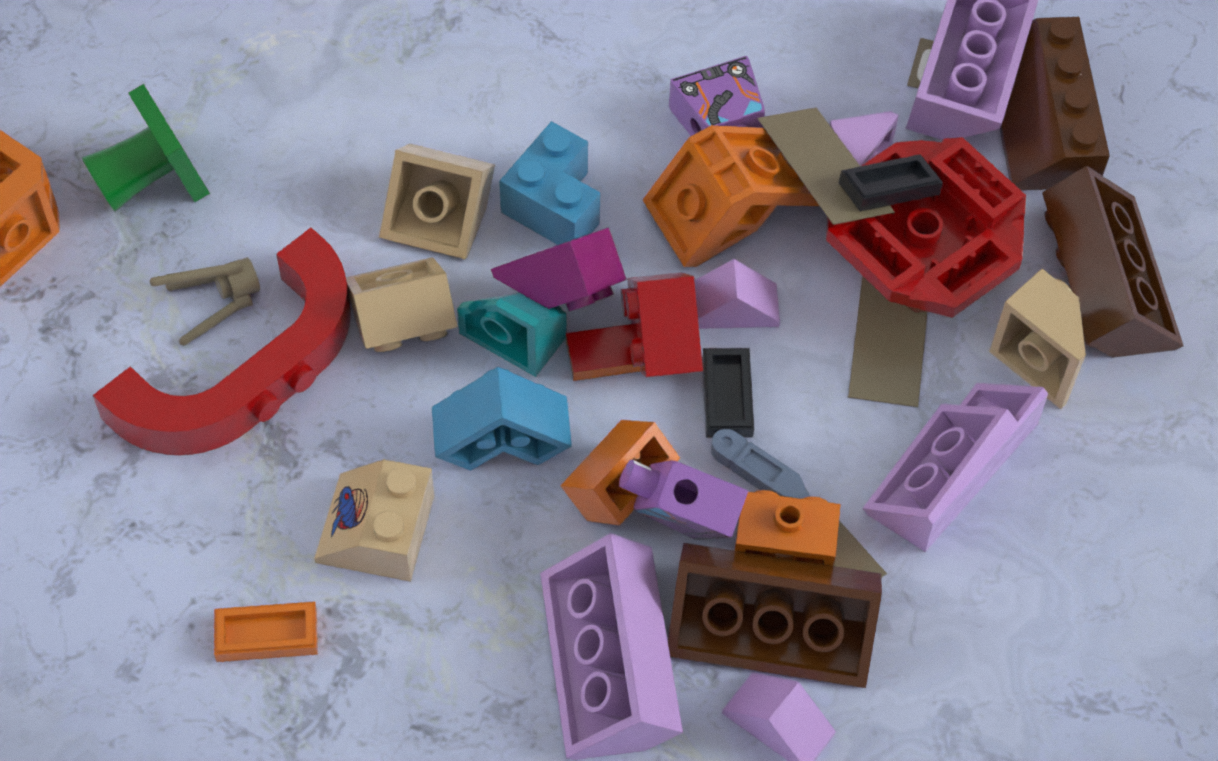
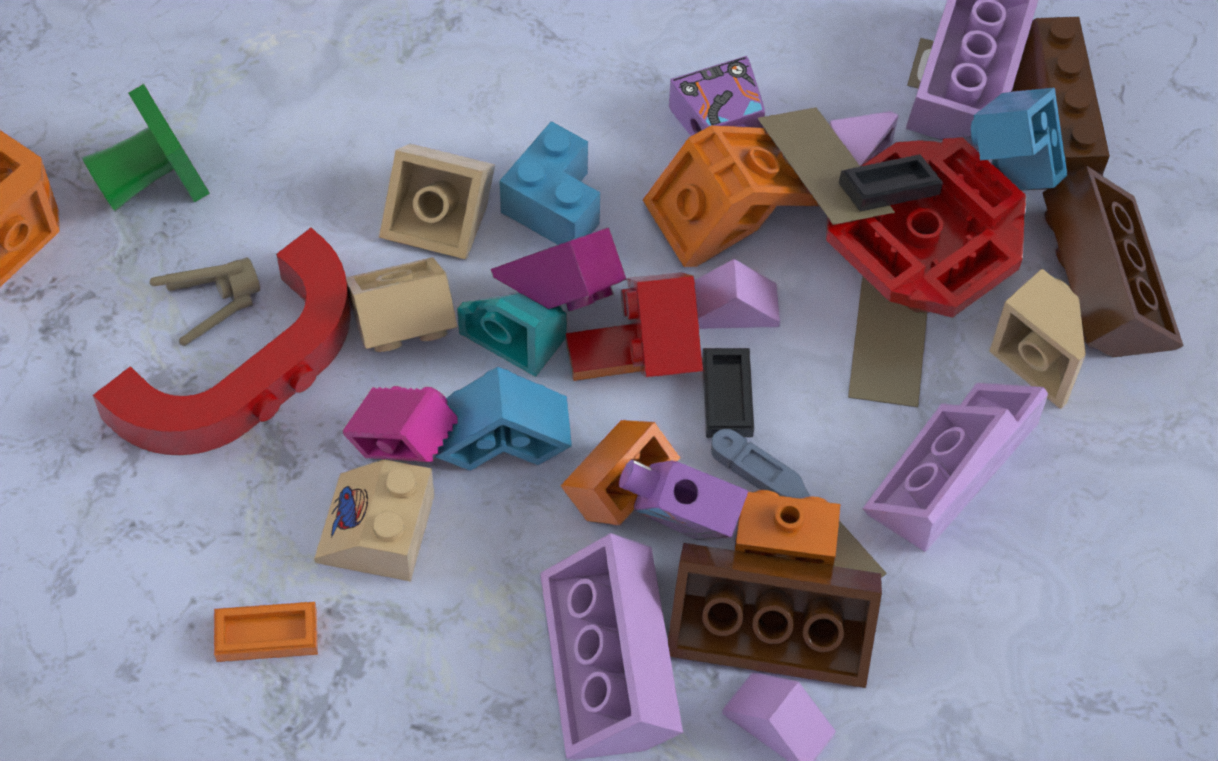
none -> dark pink brick [343,386,458,462]
none -> dark azure brick [971,88,1067,190]

